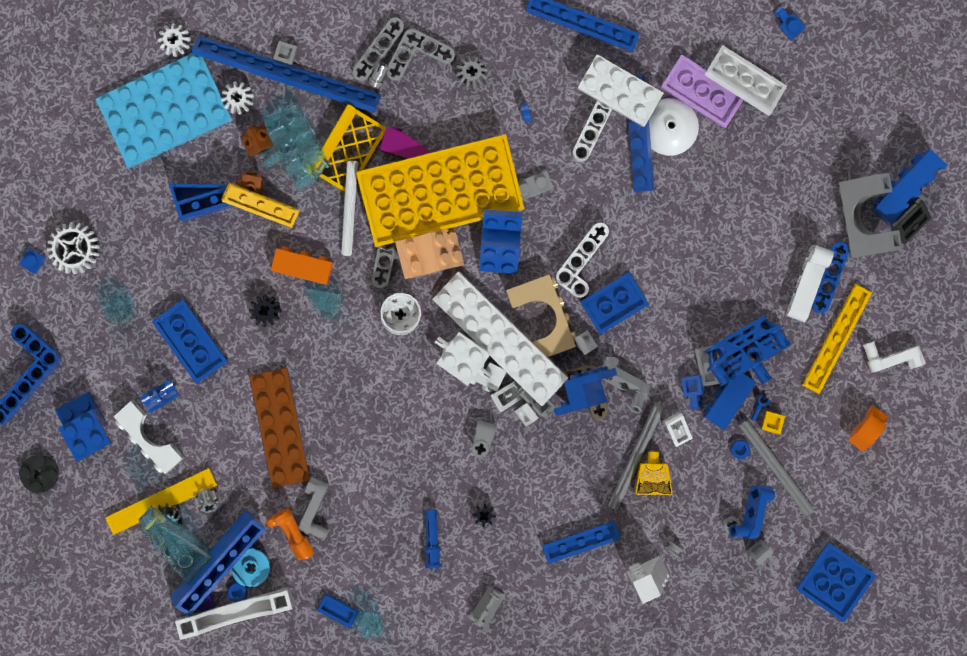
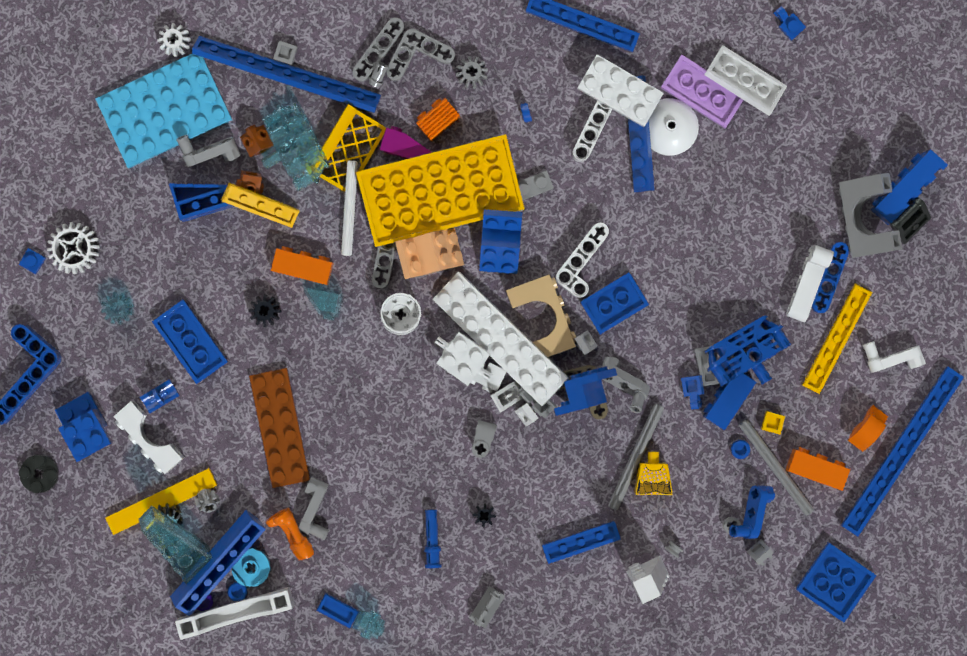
white gear [221,81,254,115] -> none
white slope [662,412,693,447] -> none
blue hand [751,395,770,421] -> none
none -> light grey beam [176,135,241,167]
none -> orange brick [416,98,460,142]
none -> orange brick [785,447,850,491]
none -> blue plate [841,366,964,537]

